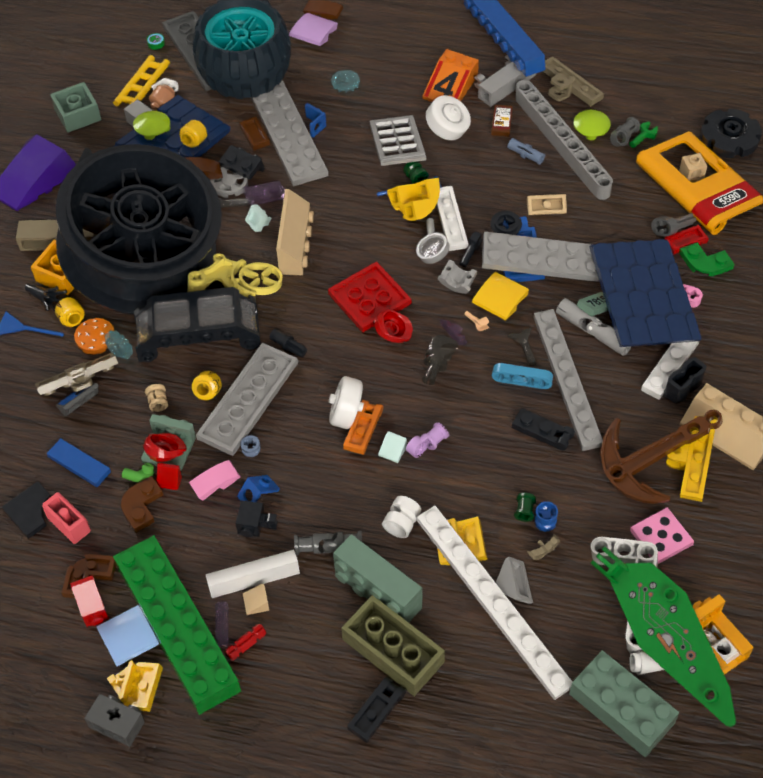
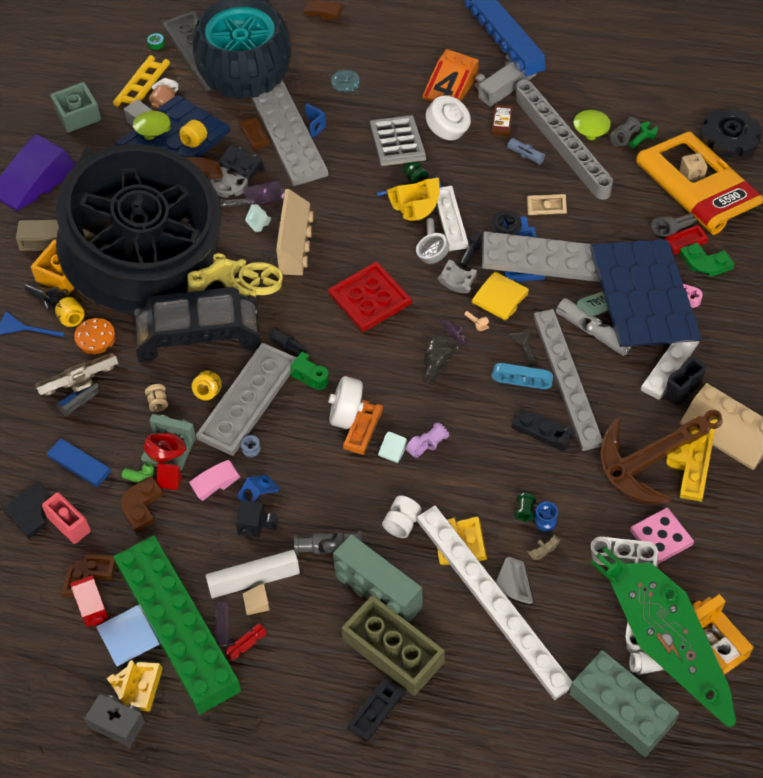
clear light blue gear [105,330,133,359] -> none
lavender slope [289,13,338,46] -> none
red hat [374,309,413,343] -> none
dark tan plate [543,56,604,106] -> none
none -> green leg [290,352,329,390]

